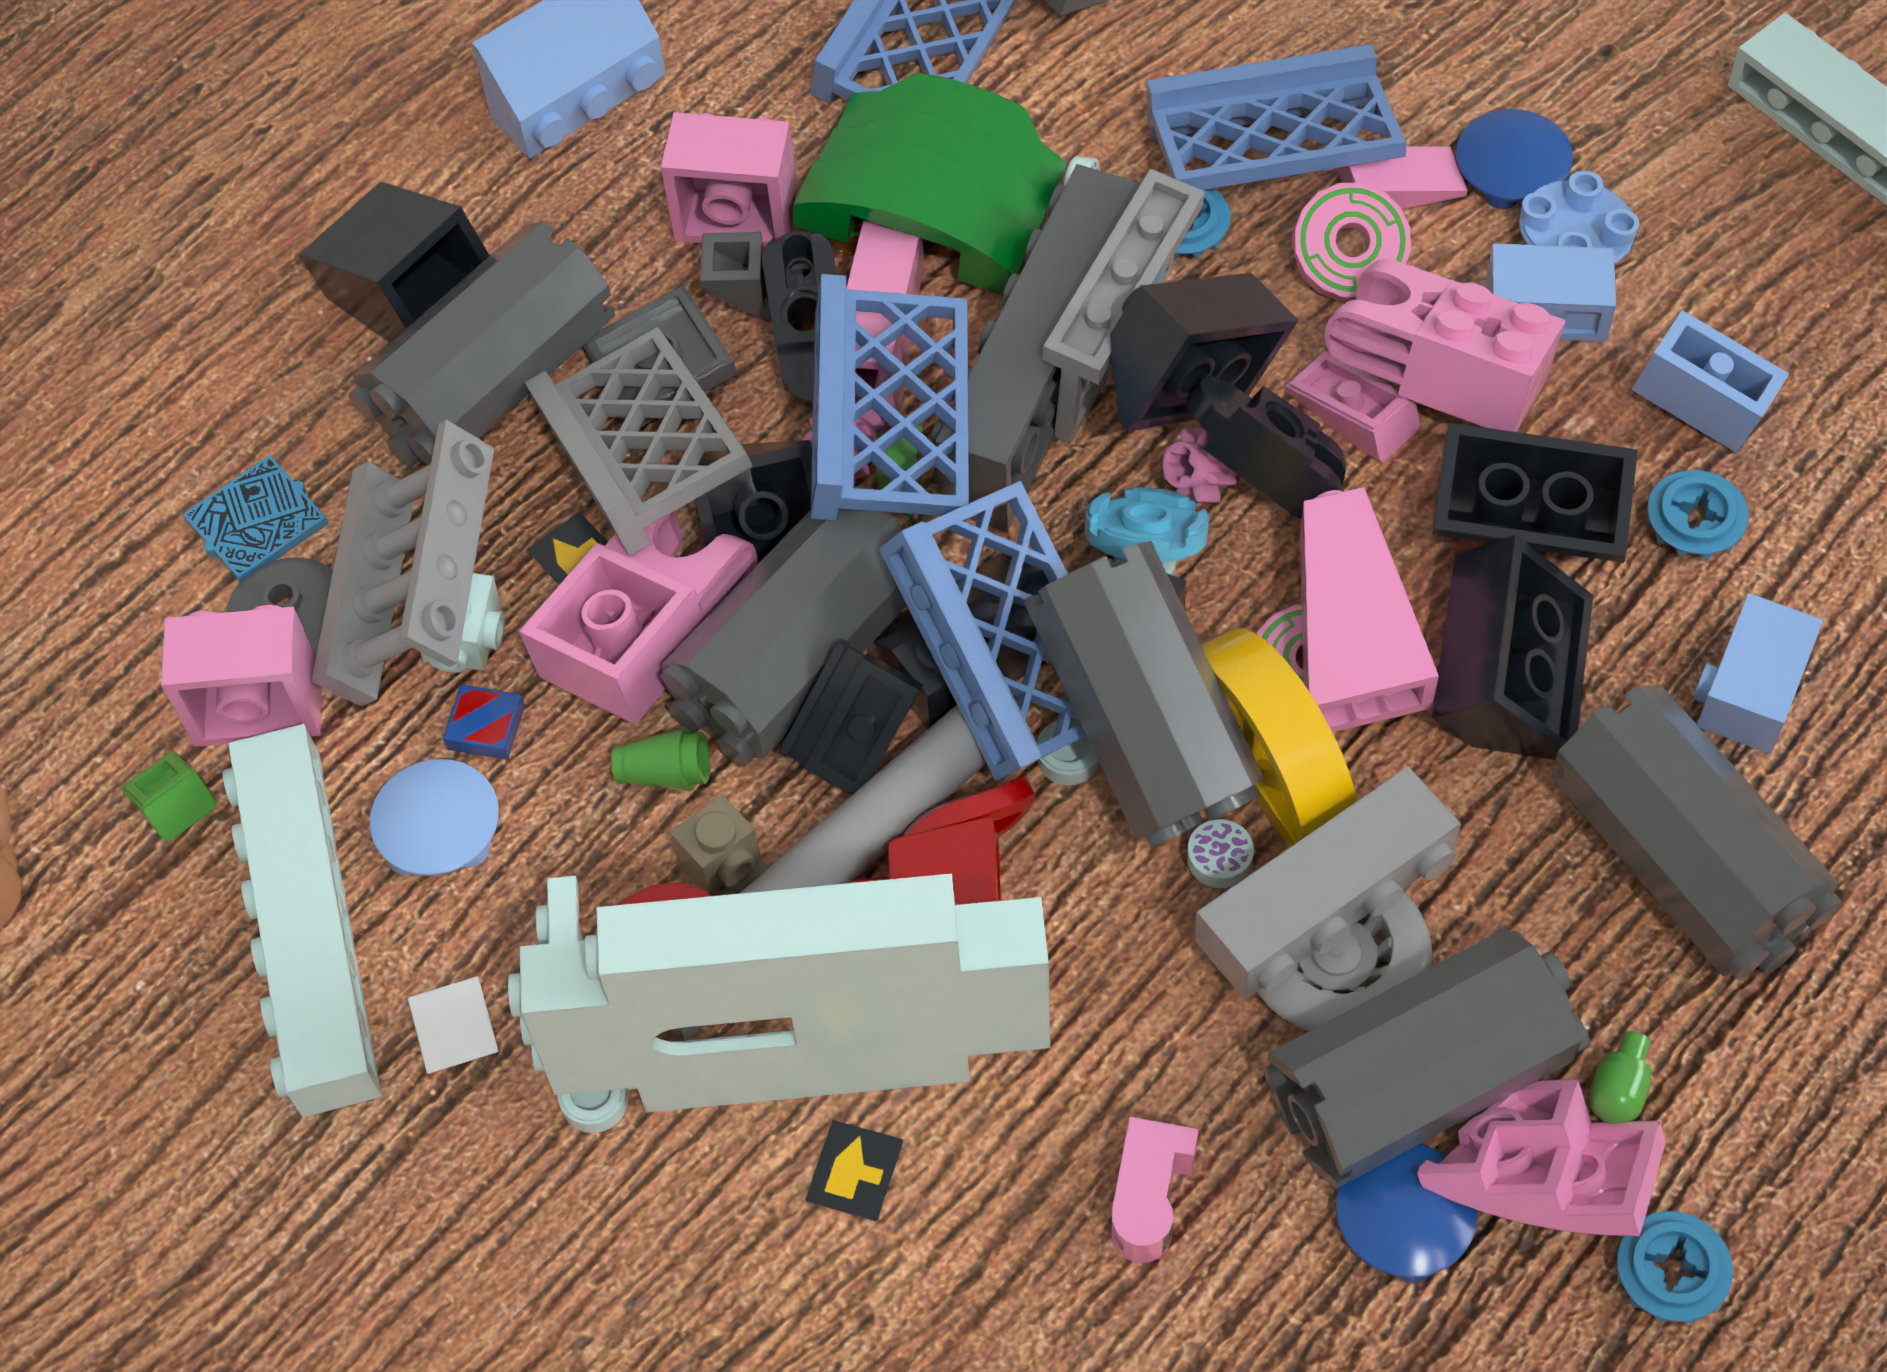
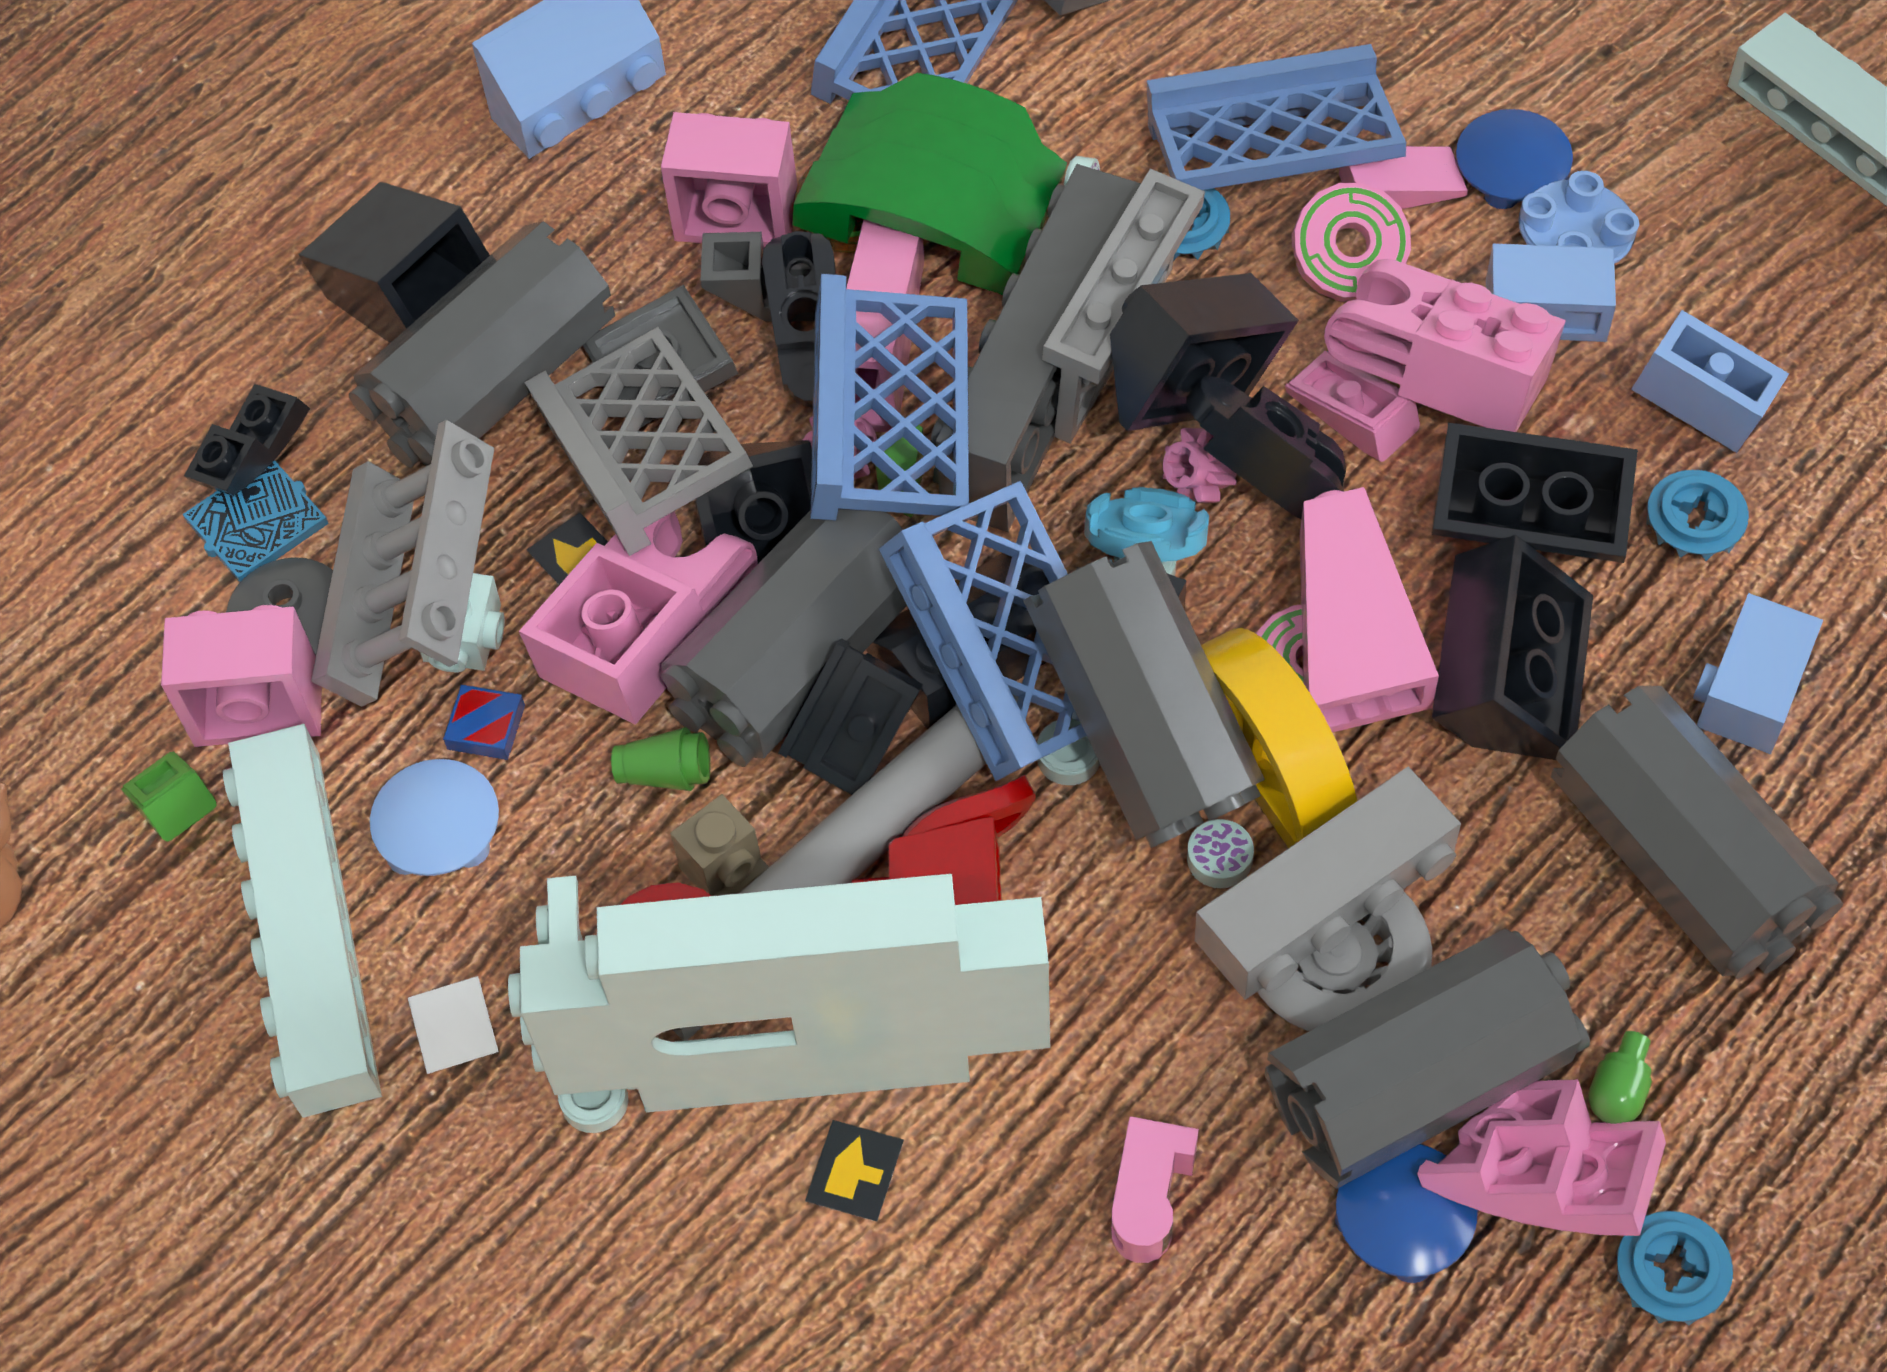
none -> black slope [184,384,310,496]

